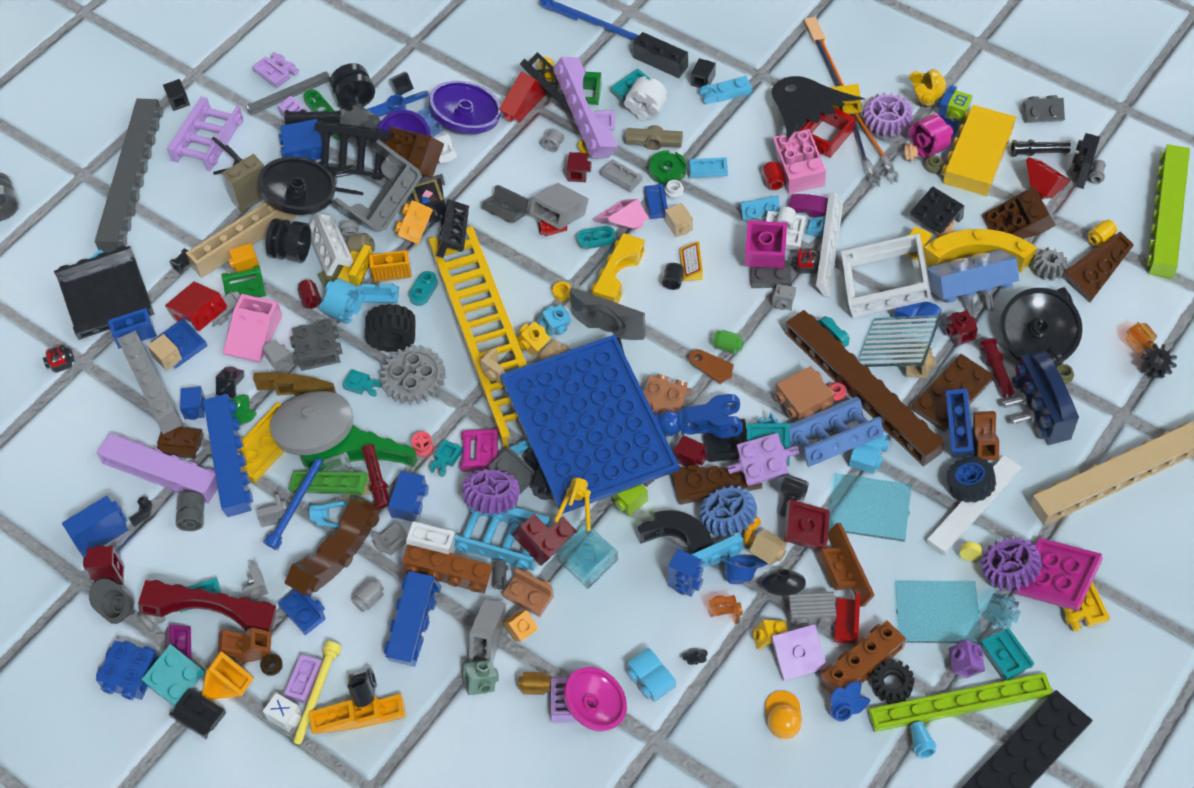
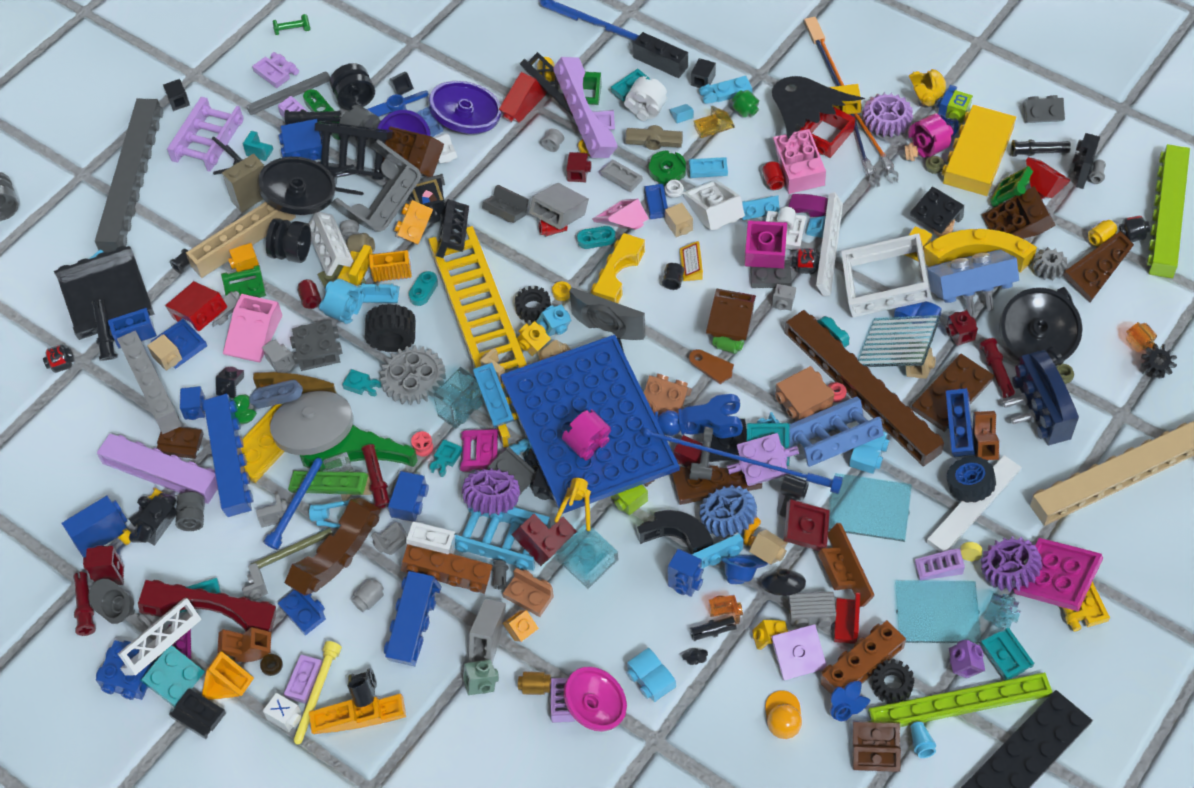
none -> dark red pin [73,572,96,636]
none -> black pin [92,299,117,361]
none -> black torso [117,487,177,546]
none -> white fence [118,598,202,676]
none -> teal panel [243,131,274,161]
none -> sand blue plate [249,380,303,409]
none -> olive bar [251,528,333,569]
none -> green piece [272,14,311,35]
none -> clear light blue brick [433,367,483,429]
none -> dark azure plate [473,363,514,428]
none -> black tyre [515,286,551,324]
none -> dark pink brick [562,409,611,461]
none -> blue piece [643,429,843,494]
none -> medium azure slope [670,104,694,123]
none -> white slope [683,179,745,230]
none -> dark grey brick [689,427,713,480]
none -> black pin [690,616,737,641]
none -> clear yellow slope [694,106,735,138]
none -> reddish brown slope [706,288,756,341]
none -> green head [732,90,759,118]
none -> reddish brown slope [853,720,901,772]
none -> lavender slope [915,548,965,581]
none -> green plate [990,166,1033,207]
none -> black head [1119,216,1150,242]

